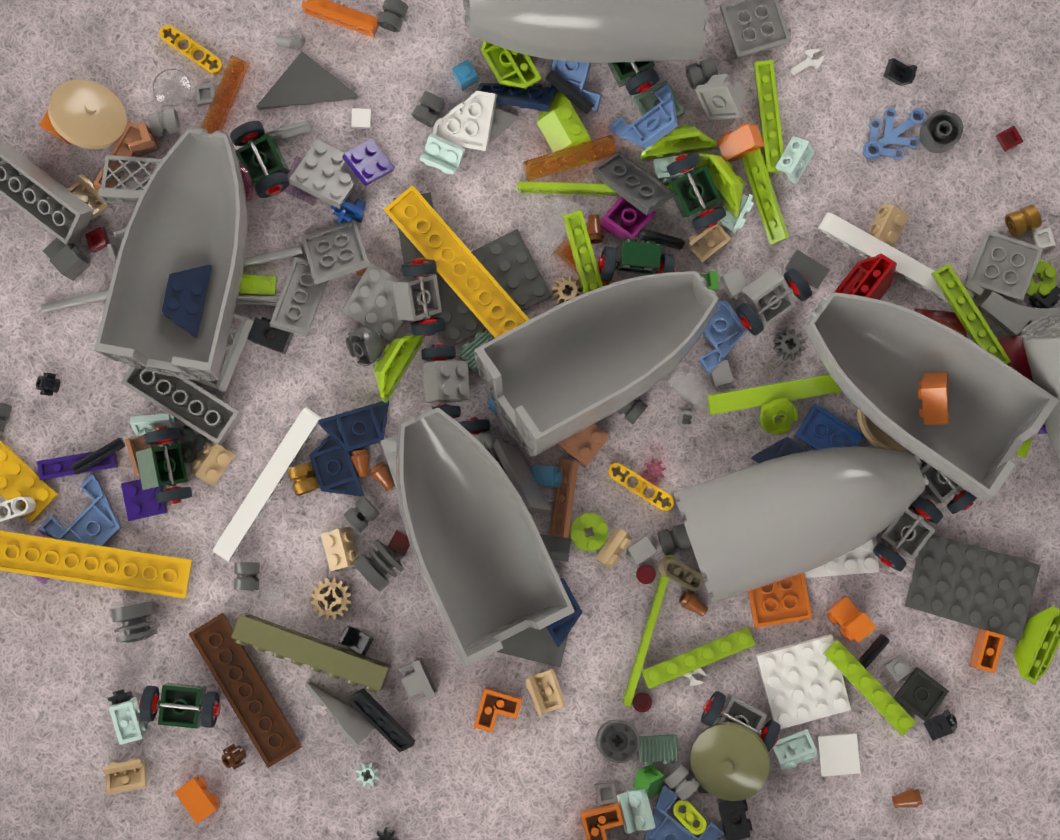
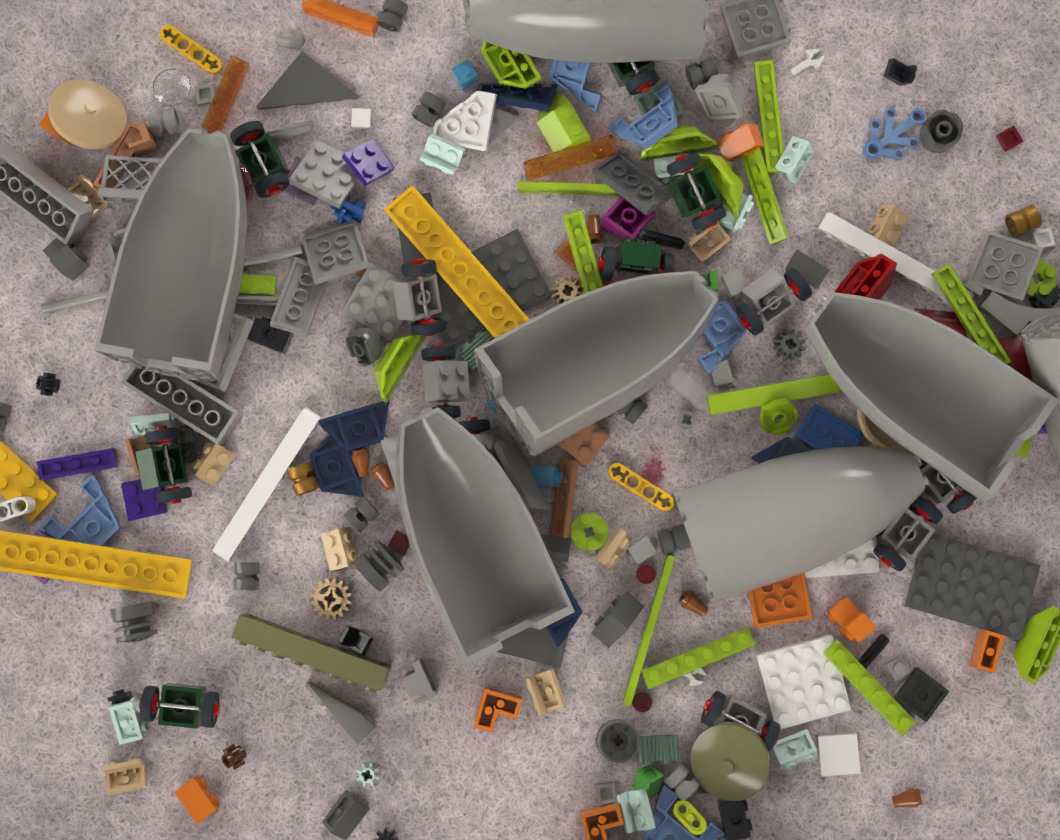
black axle [71,438,126,474] -> none
dark red plate [85,226,110,253] -> none
dark blue wing [161,265,212,338] -> none
reddish brown plate [189,613,303,768] -> none
black plate [348,688,416,753] -> none
black axle [546,71,593,114] -> none
dark tan plate [659,556,703,592] -> none
orange brick [918,372,949,425] -> none
black bracket [923,709,957,741] -> none
none -> dark grey panel [322,791,369,840]
none -> dark grey brick [591,591,644,648]

